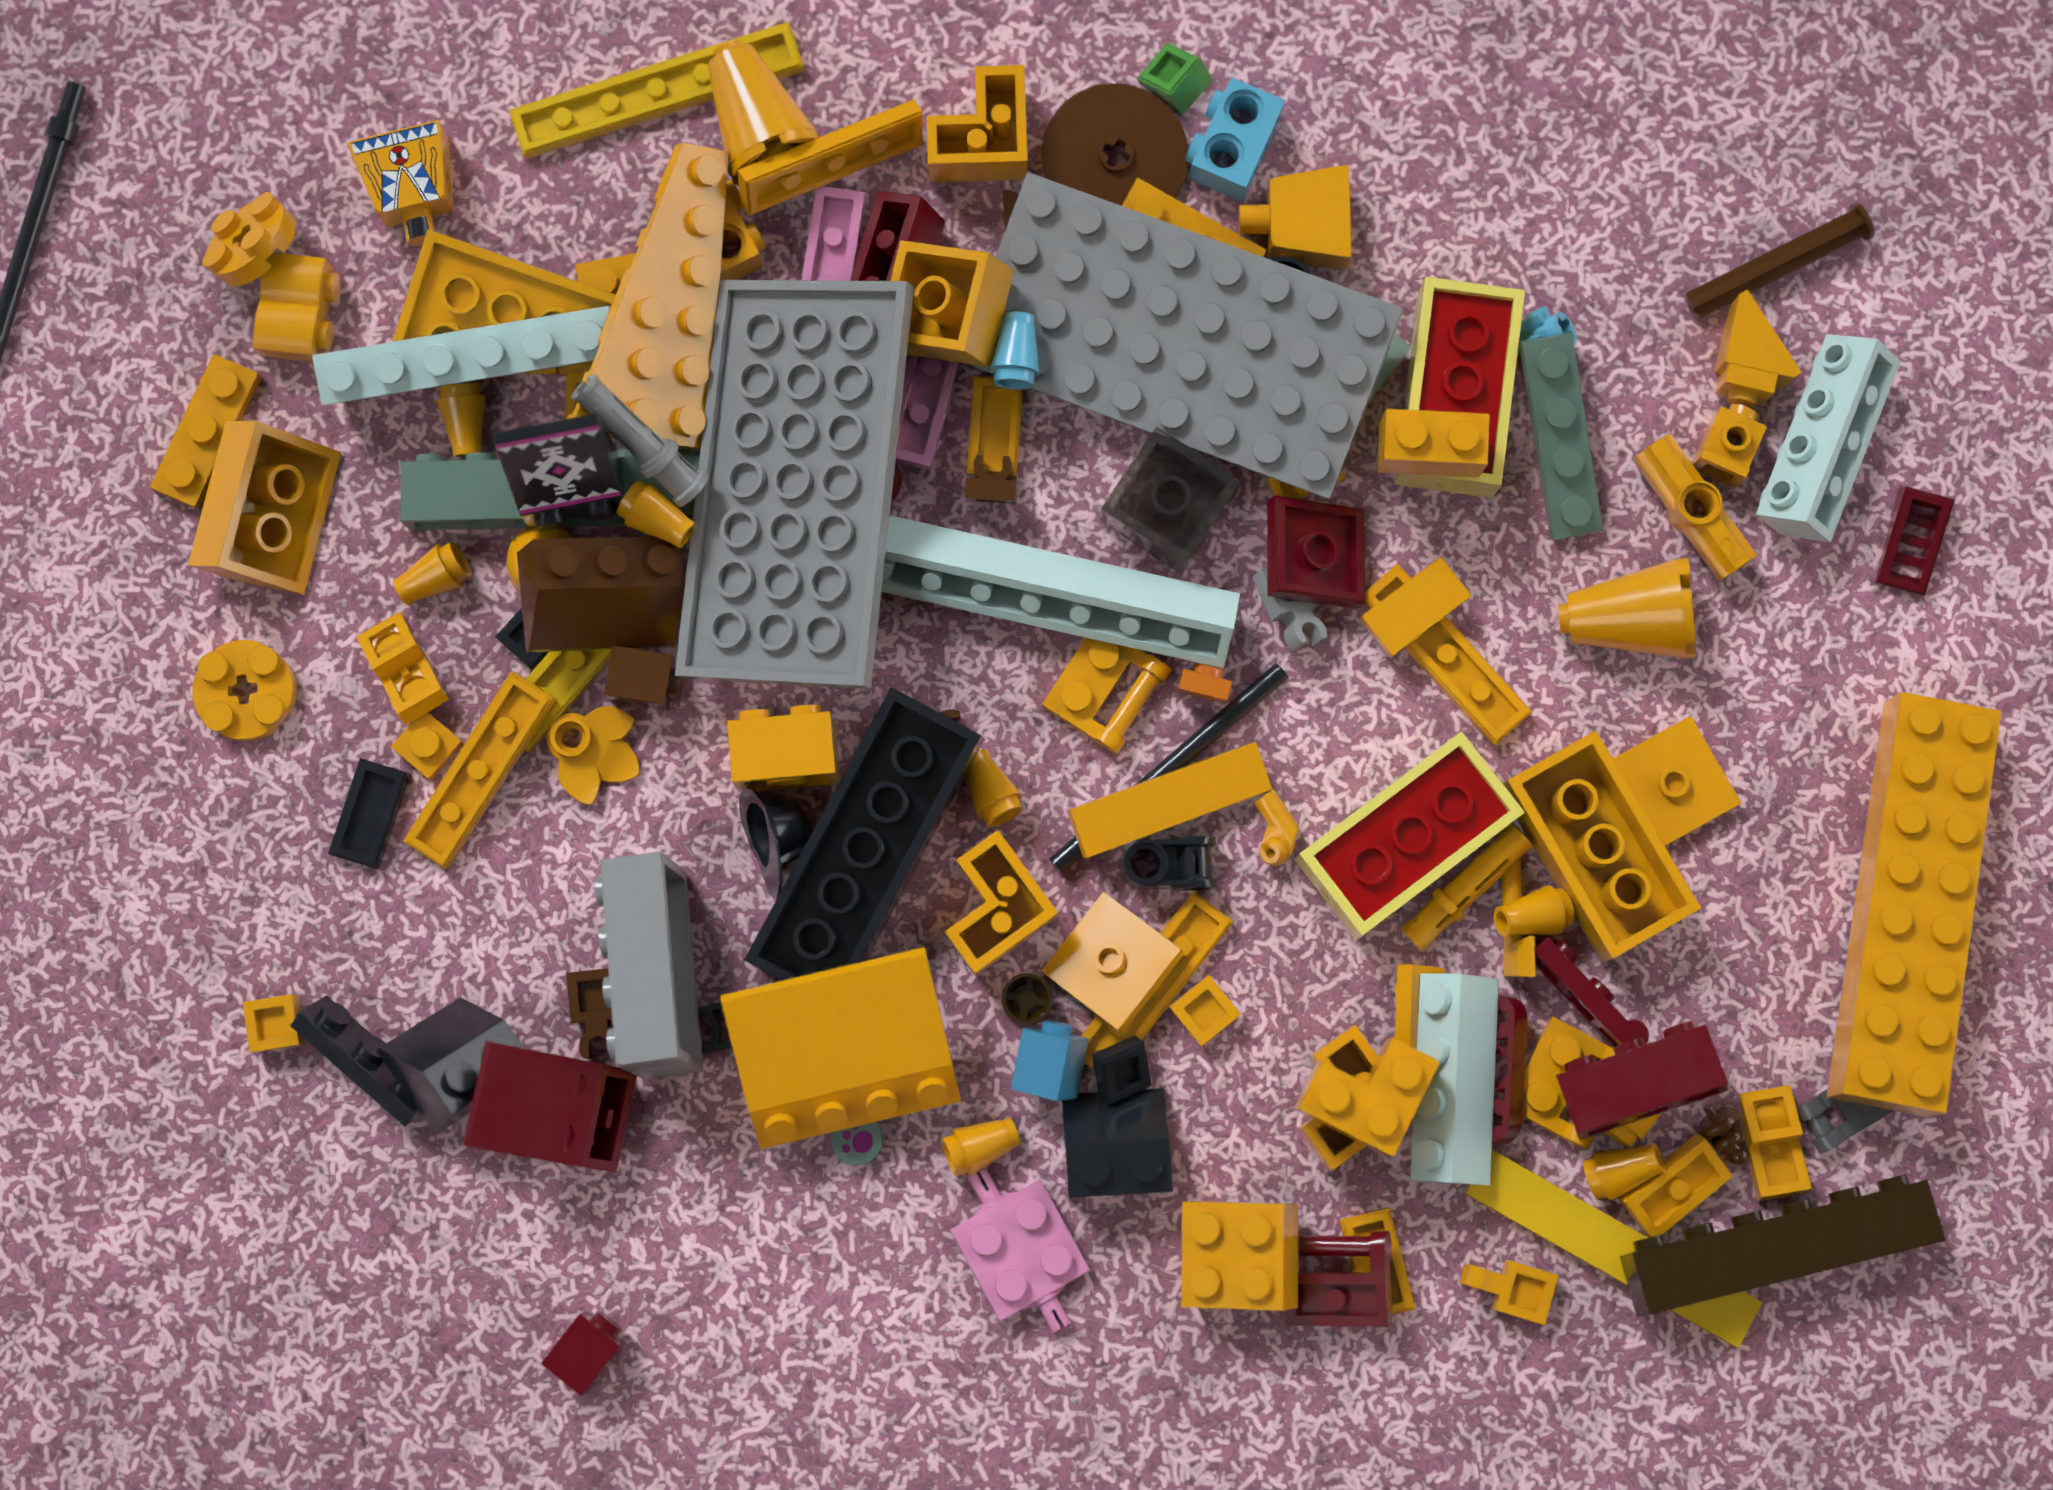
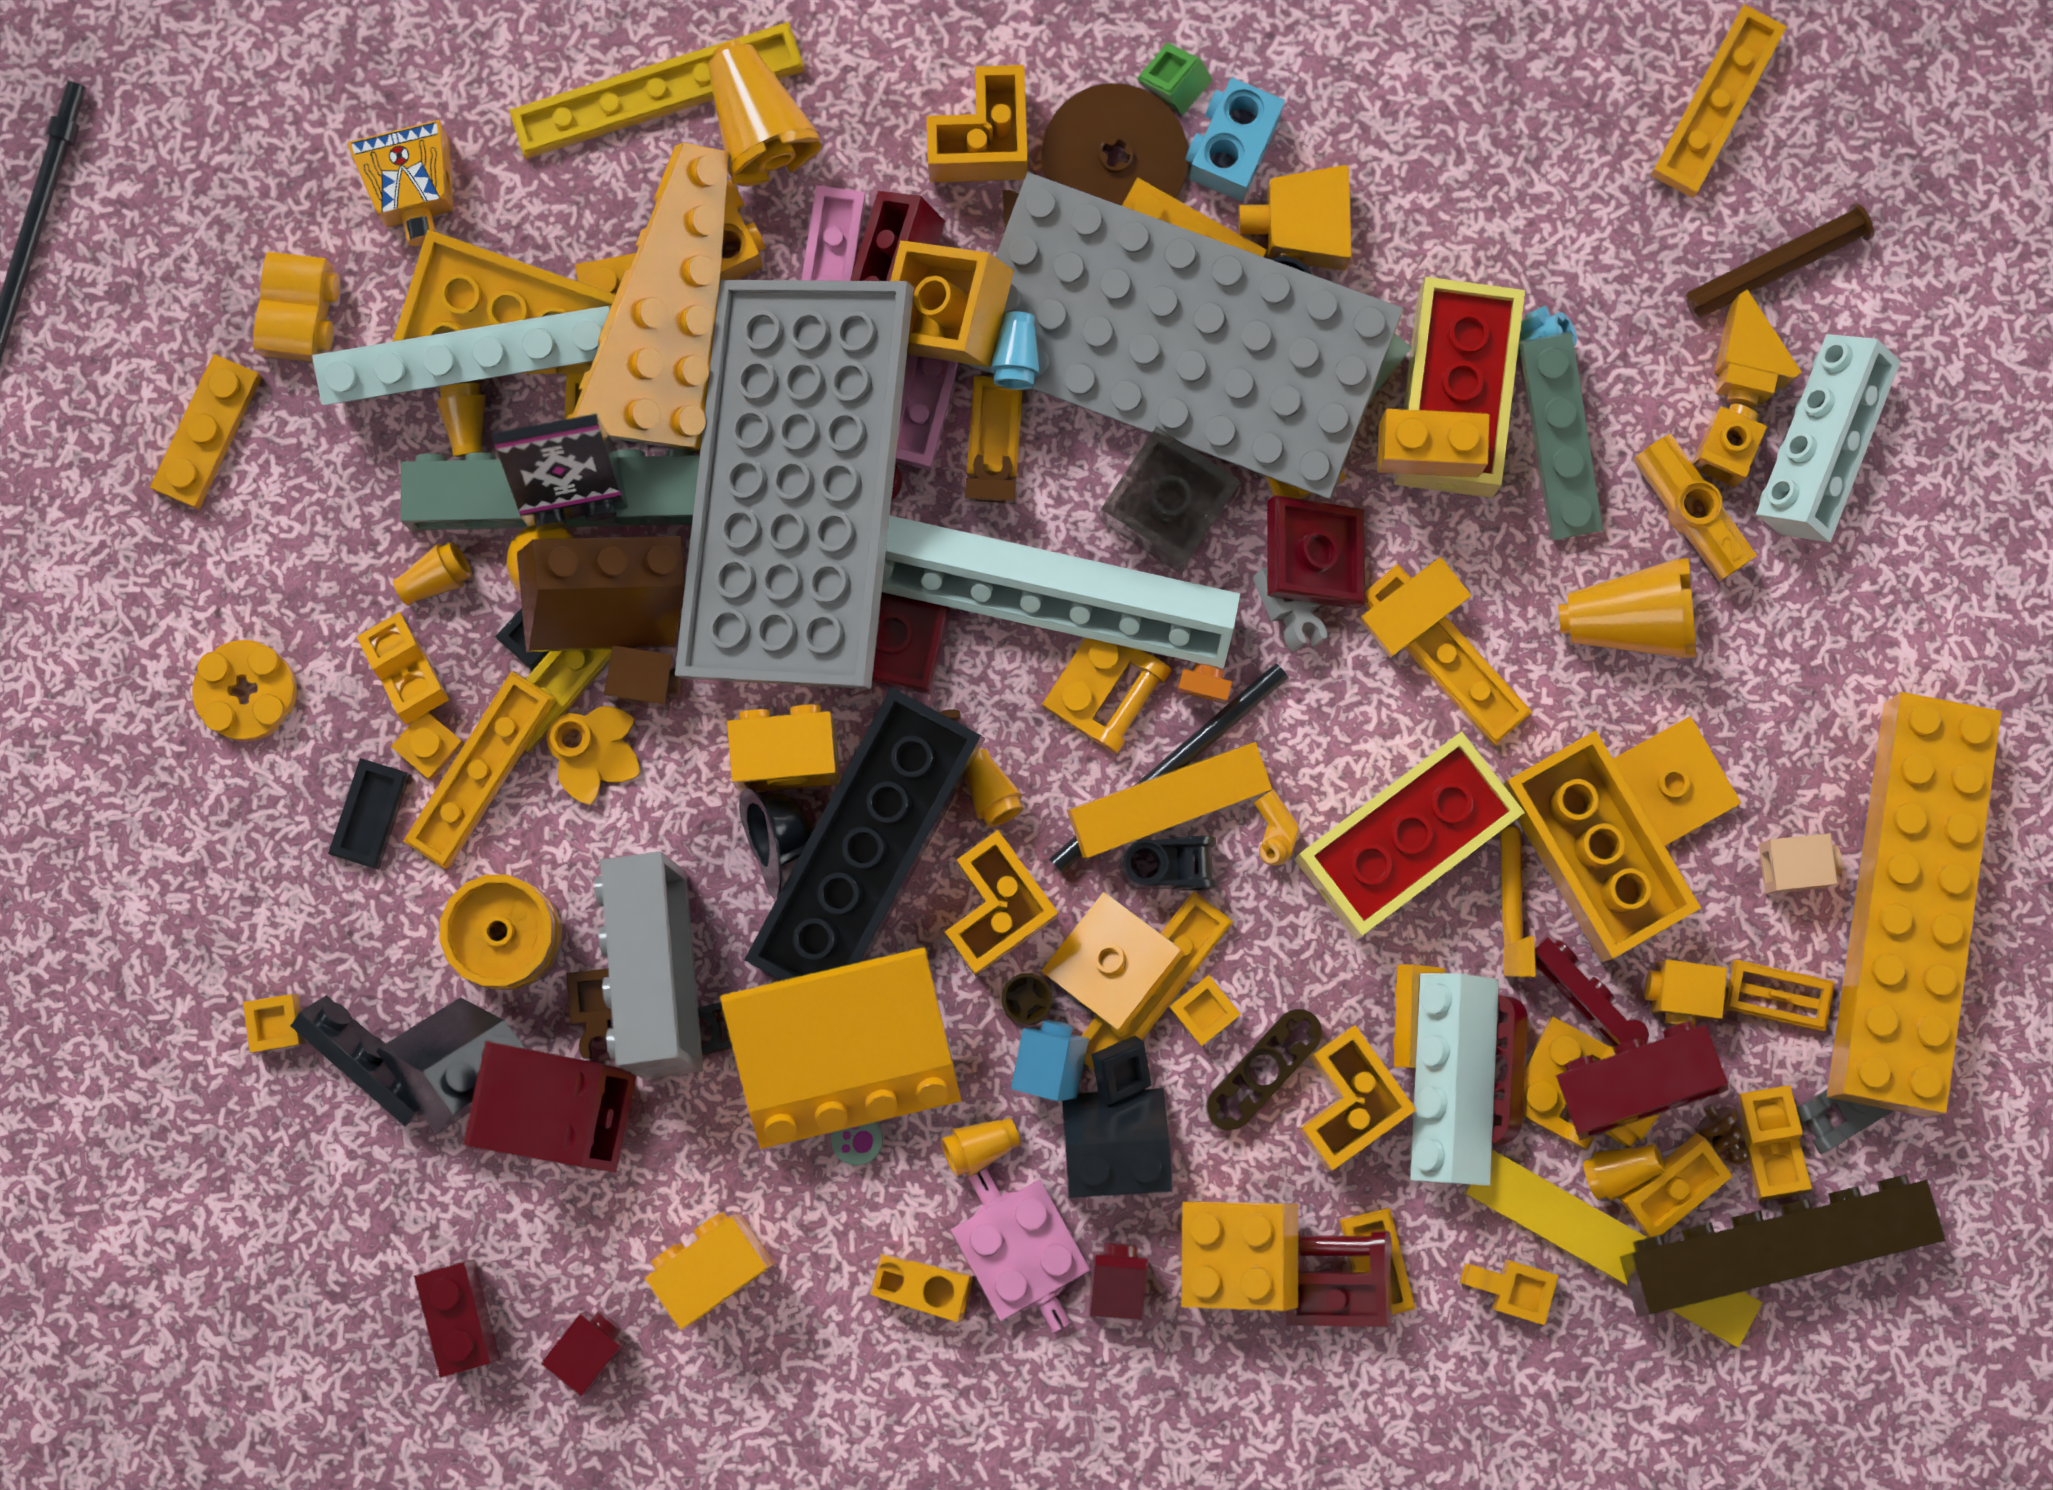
light orange slope [188,421,341,595] -> none
light orange plate [202,192,297,287] -> none
light grey pin [571,374,709,507] -> none
light orange cone [617,480,696,549] -> none
light orange tile [738,99,922,216] -> none
light orange brick [1294,1037,1440,1157] -> none
light orange pin [1400,823,1534,952] -> none
light orange cone [1493,885,1574,937] -> none
dark red slope [1875,485,1955,596] -> none
none -> dark red brick [414,1259,501,1378]
none -> light orange wheel [439,874,562,990]
none -> light orange brick [644,1211,775,1331]
none -> light orange leg [870,1253,975,1322]
none -> dark red plate [872,592,951,695]
none -> dark red slope [1089,1242,1148,1320]
none -> dark brown beam [1205,1009,1322,1131]
none -> light orange brick [1645,959,1727,1027]
none -> light orange plate [1650,4,1787,198]
none -> light orange tile [1723,959,1835,1032]
none -> light nougat brick [1758,833,1842,894]

